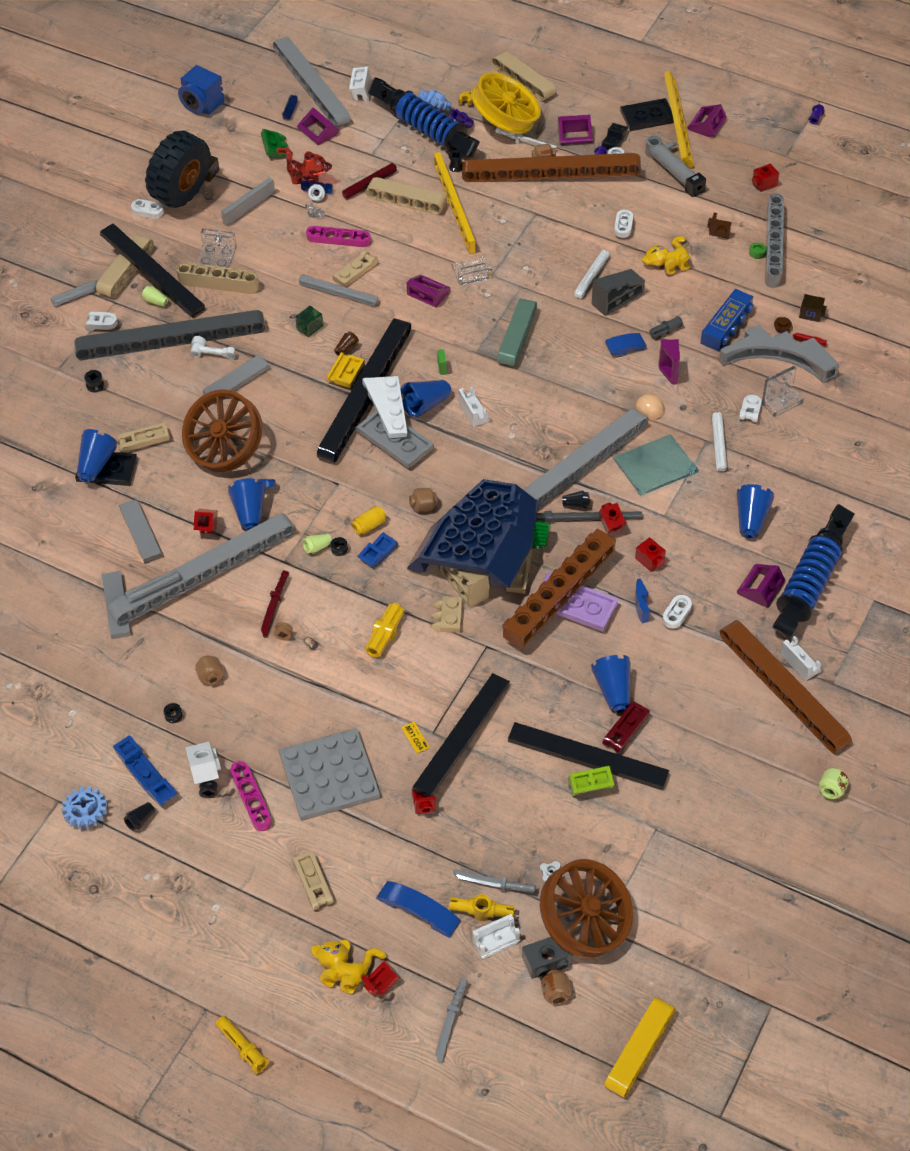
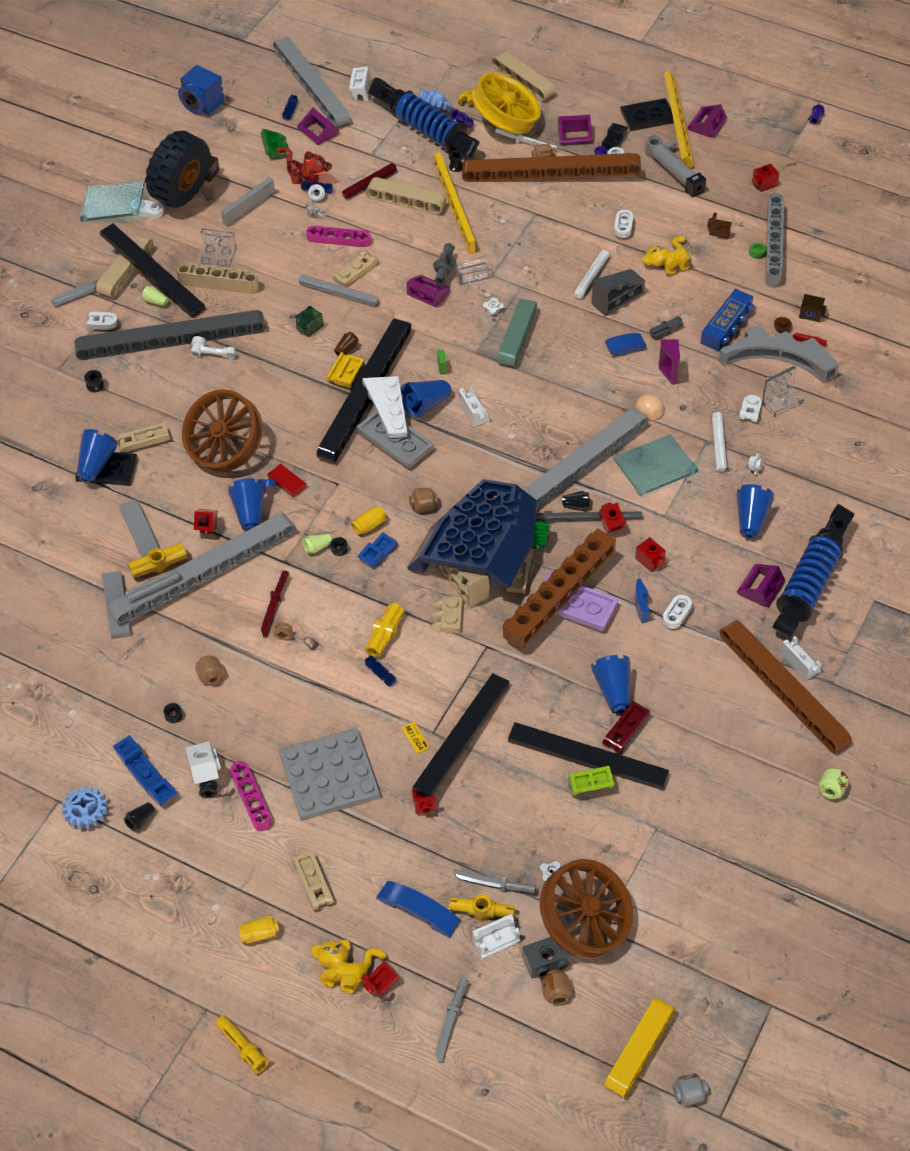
light grey tile [203,355,270,404] -> none
none -> clear light blue piece [80,180,145,222]
none -> yellow piece [127,543,187,579]
none -> yellow head [238,915,279,944]
none -> red tile [267,464,306,497]
none -> clear blue axle [365,655,396,686]
none -> dark grey pin [433,243,456,286]
none -> white plate [483,298,504,315]
none -> light grey head [673,1073,708,1106]
none -> white plate [748,453,764,475]

